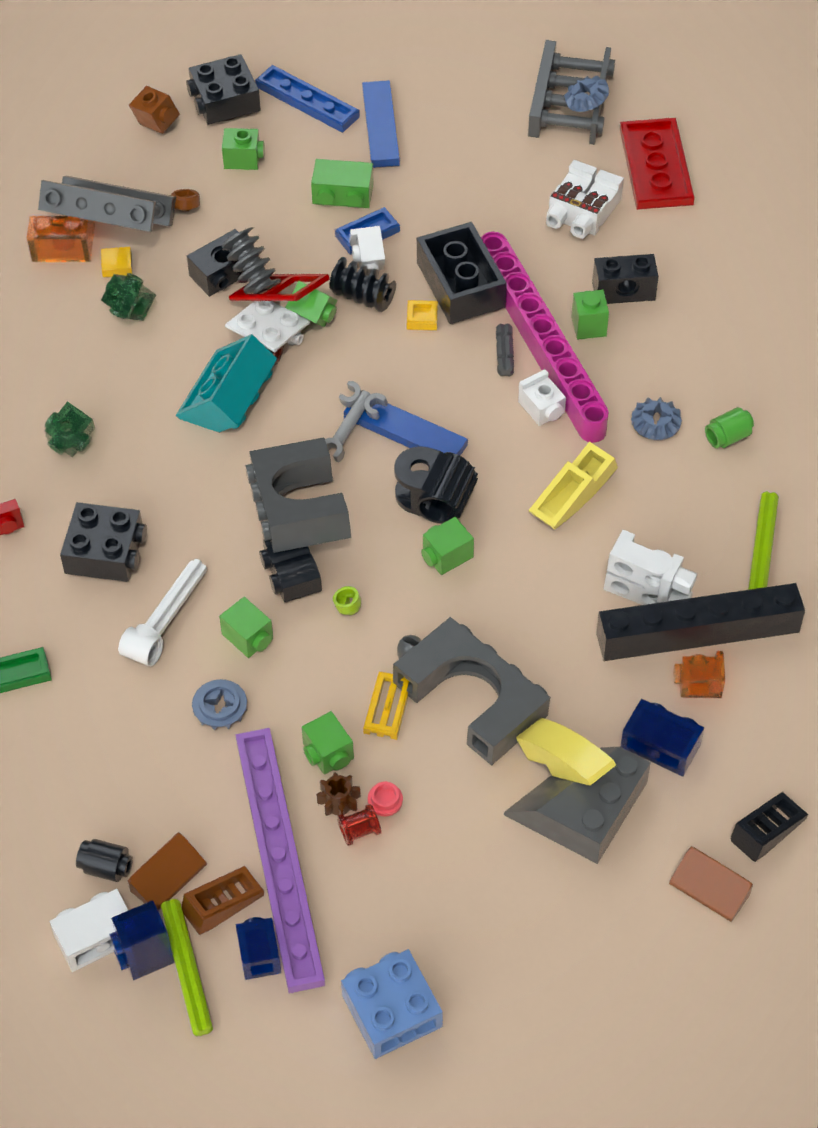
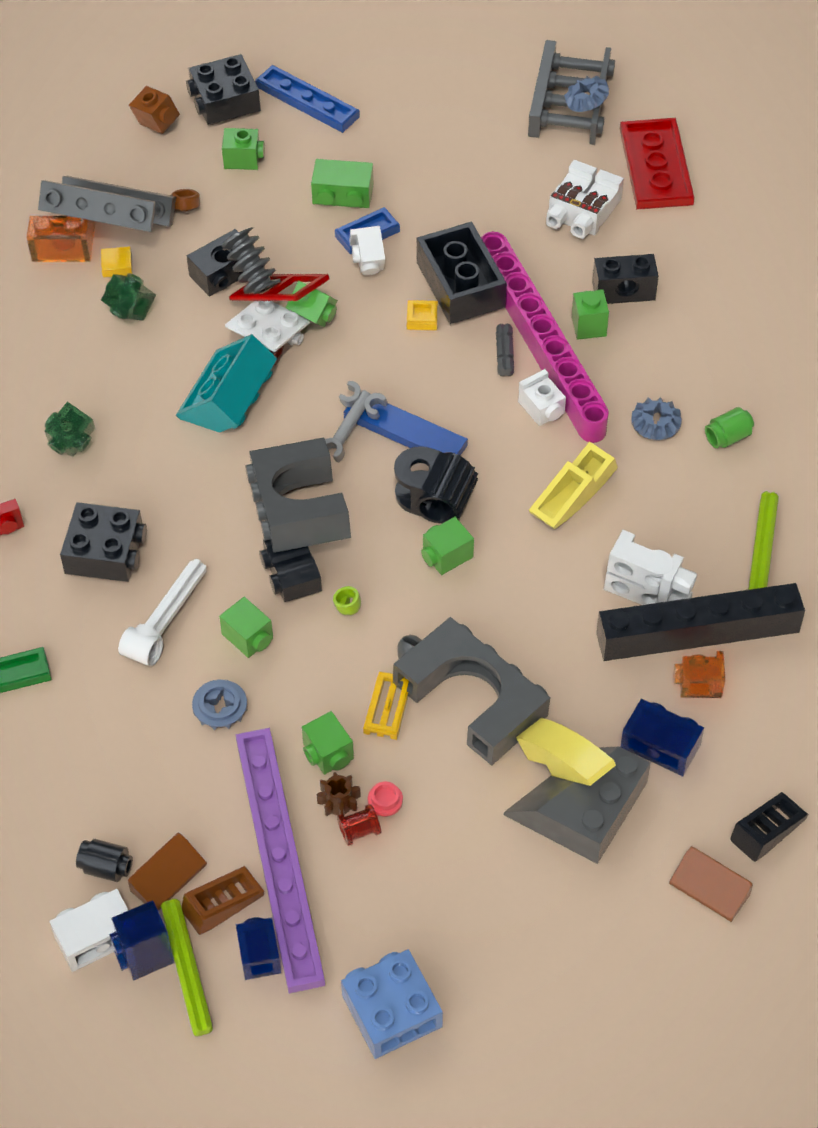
black piece [329,257,397,312] -> none
tile [362,80,400,168] -> none

